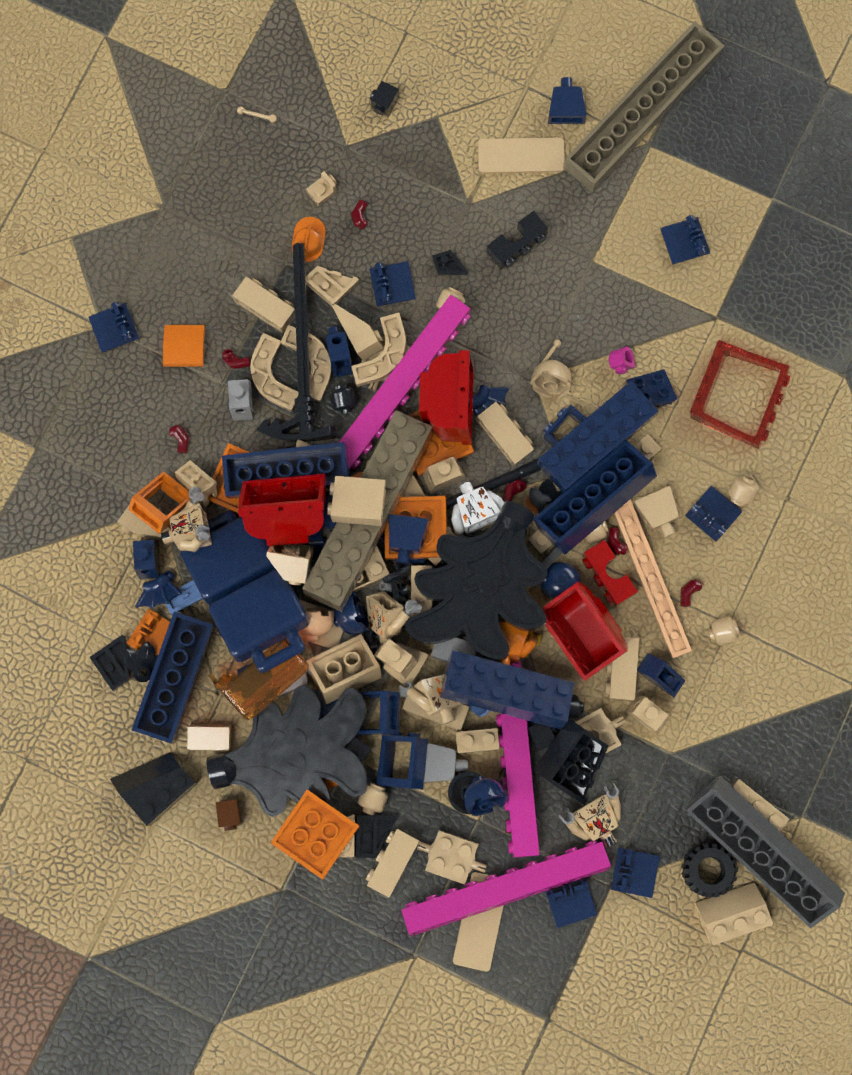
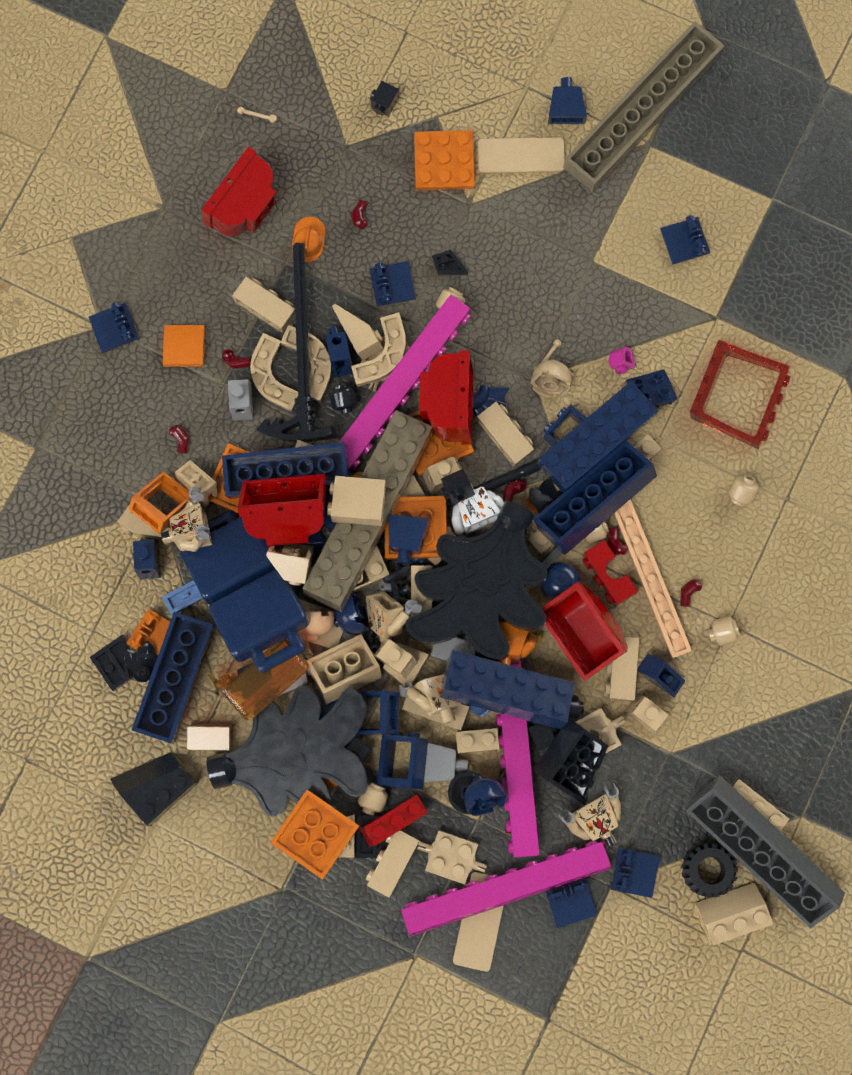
dark blue arm [135,570,182,609] -> none
reddish brown brick [216,799,242,831] -> none
tan bracket [306,171,337,206] -> none
tan wing [306,266,359,307] -> none
black arch [486,211,548,270] -> none
tan torso [633,486,679,538] -> none
dark blue hinge [685,486,742,542] -> none
none -> red container [201,146,276,236]
none -> red arch [359,795,428,847]
none -> orange plate [414,130,475,190]
none -> black brick [440,469,475,505]

